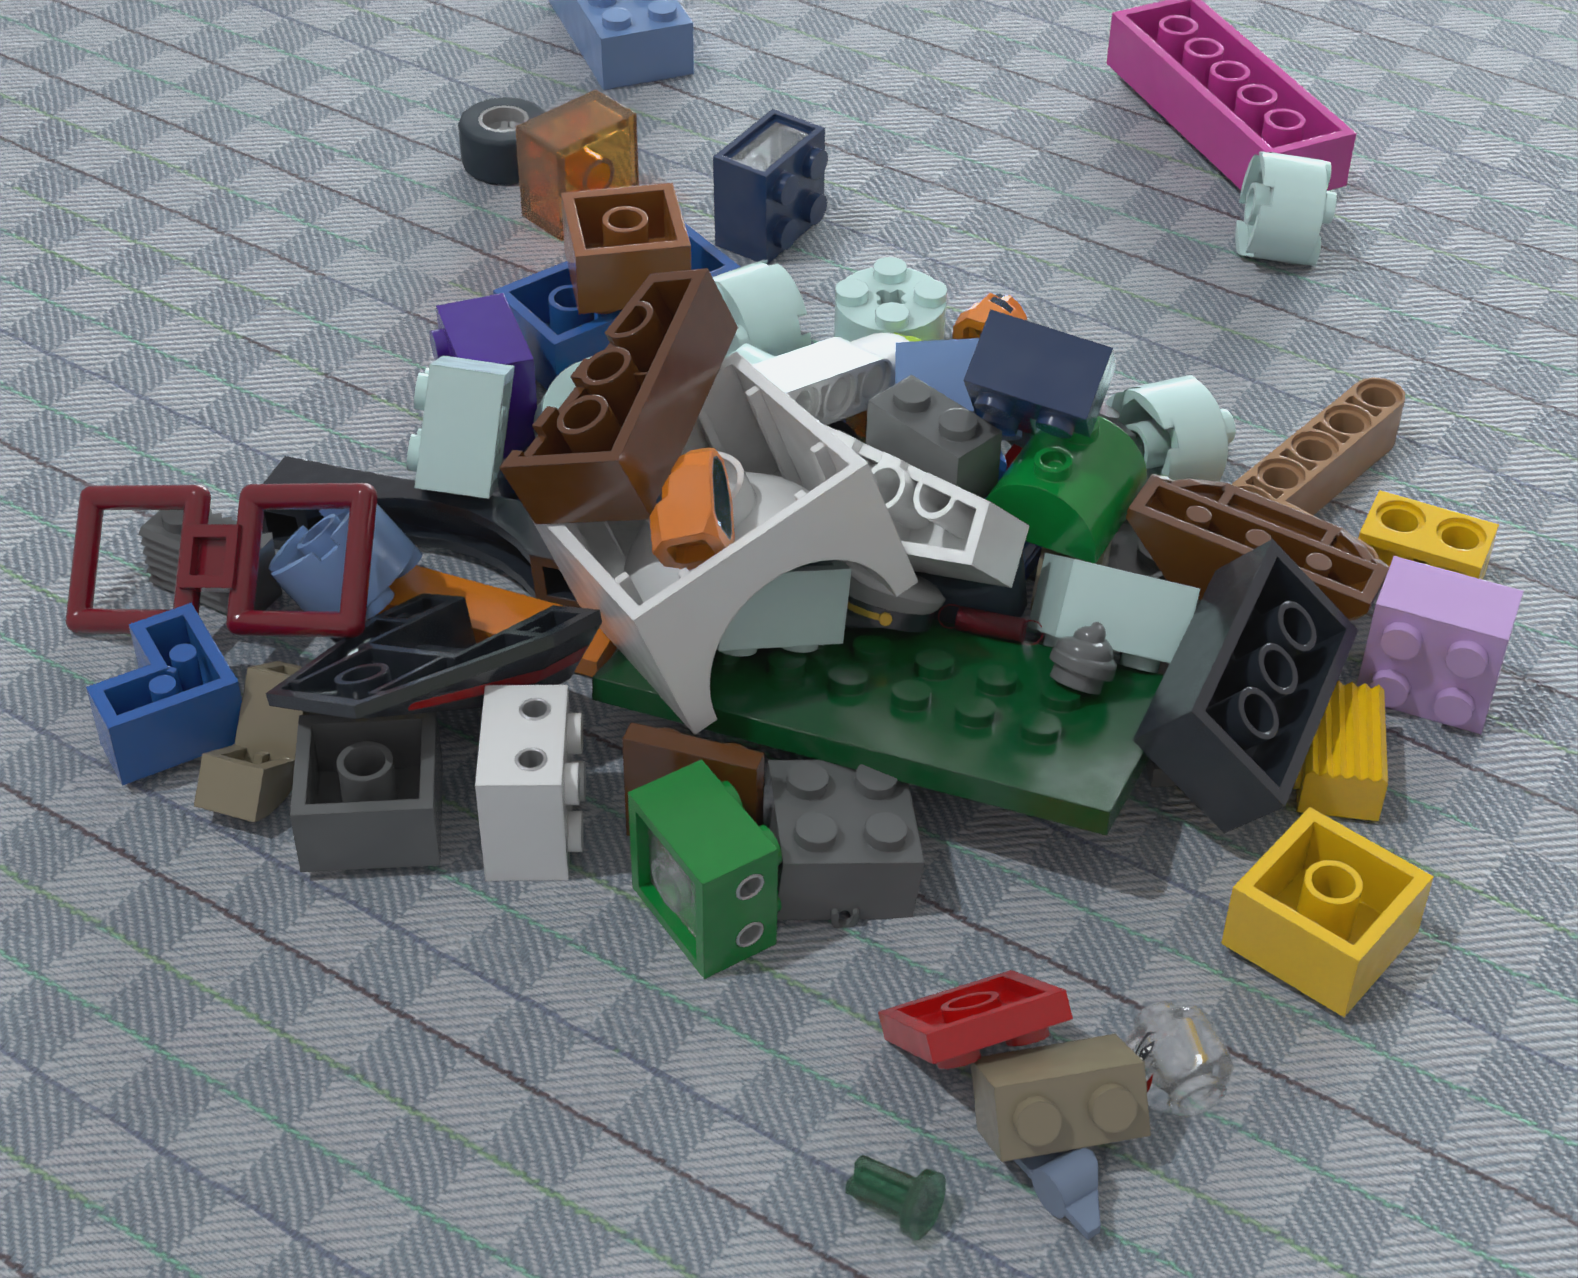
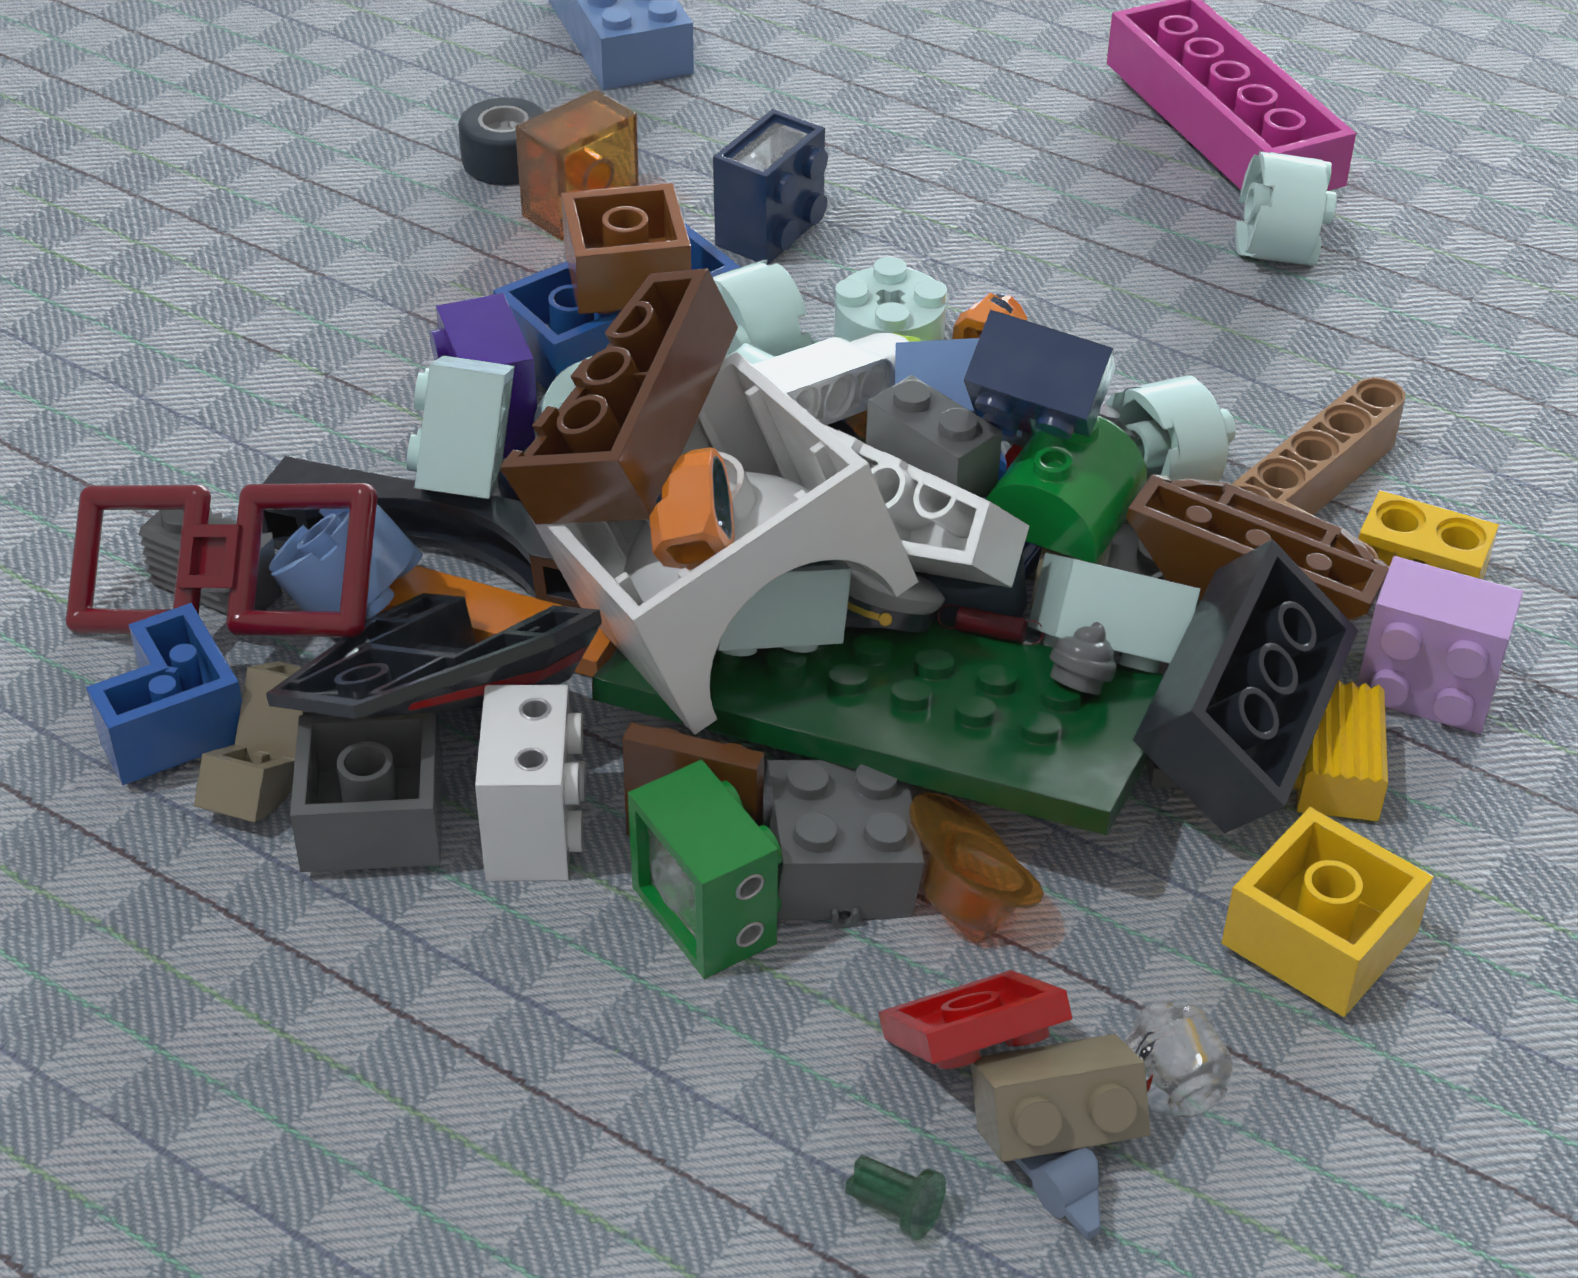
none -> clear orange piece [908,793,1044,943]

